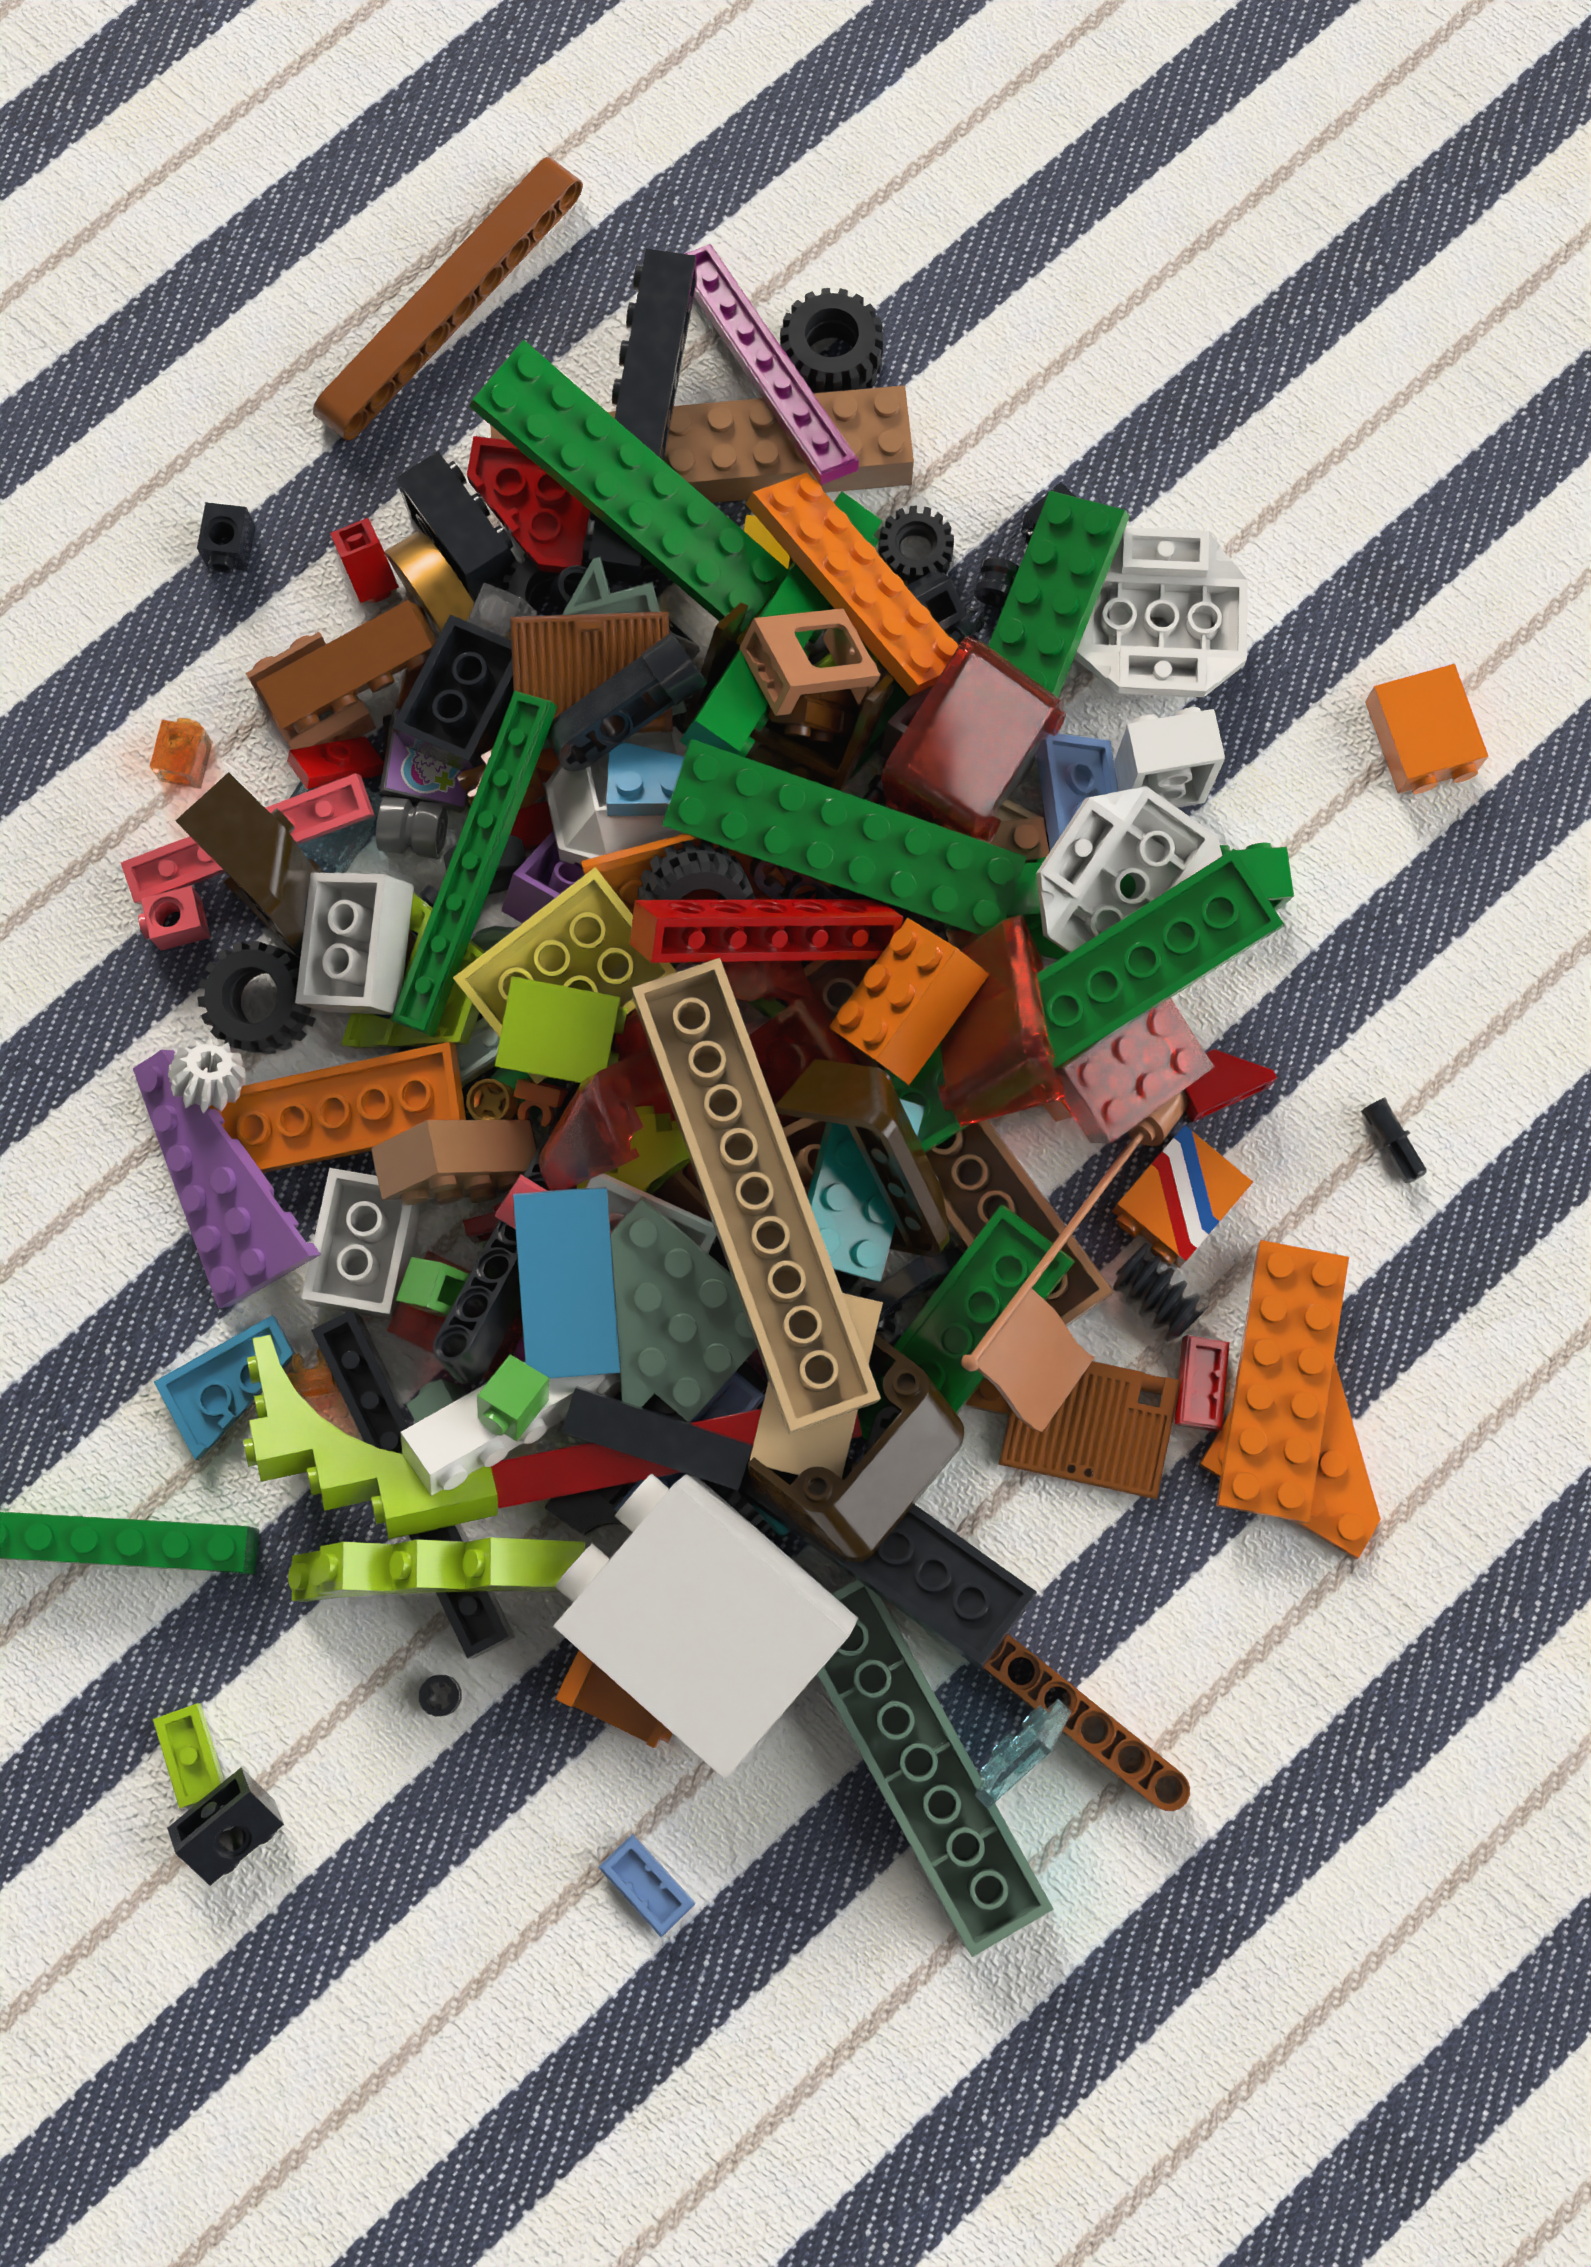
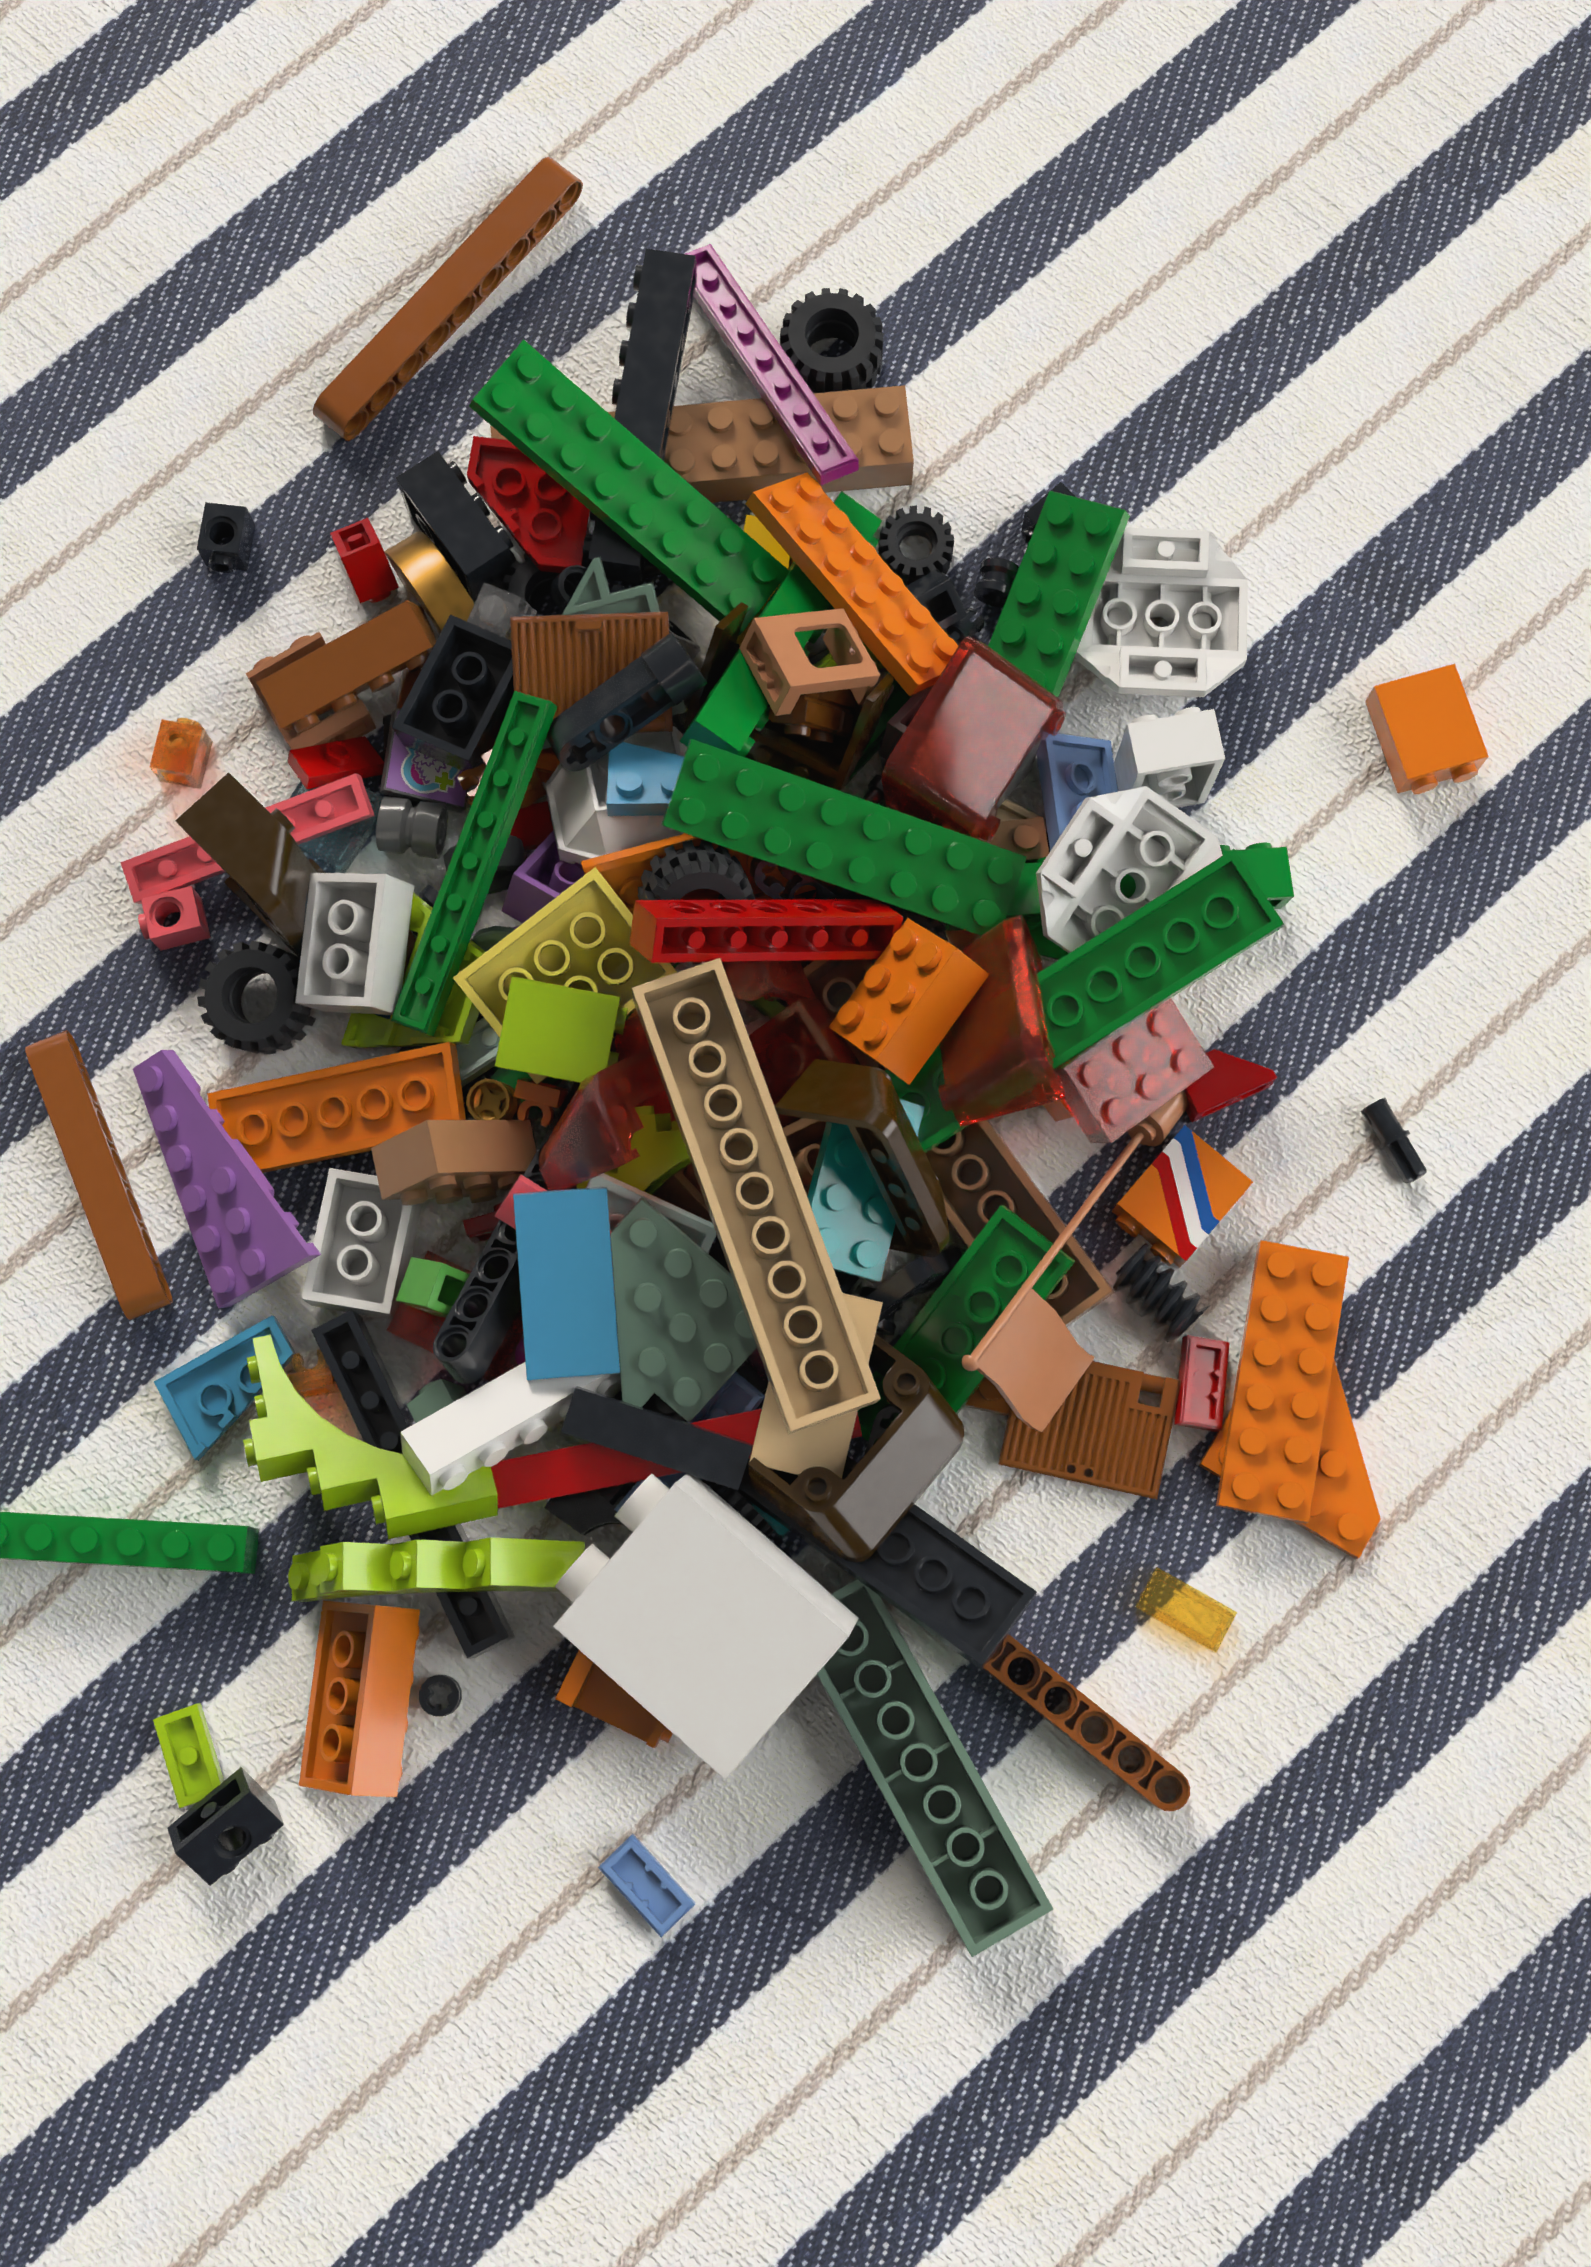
white gear [168,1037,246,1114] -> none
bright green brick [477,1355,549,1442] -> none
clear light blue plate [975,1699,1072,1809] -> none
none -> dark orange beam [25,1030,173,1320]
none -> orange slope [299,1600,420,1797]
none -> clear yellow tile [1134,1567,1237,1653]

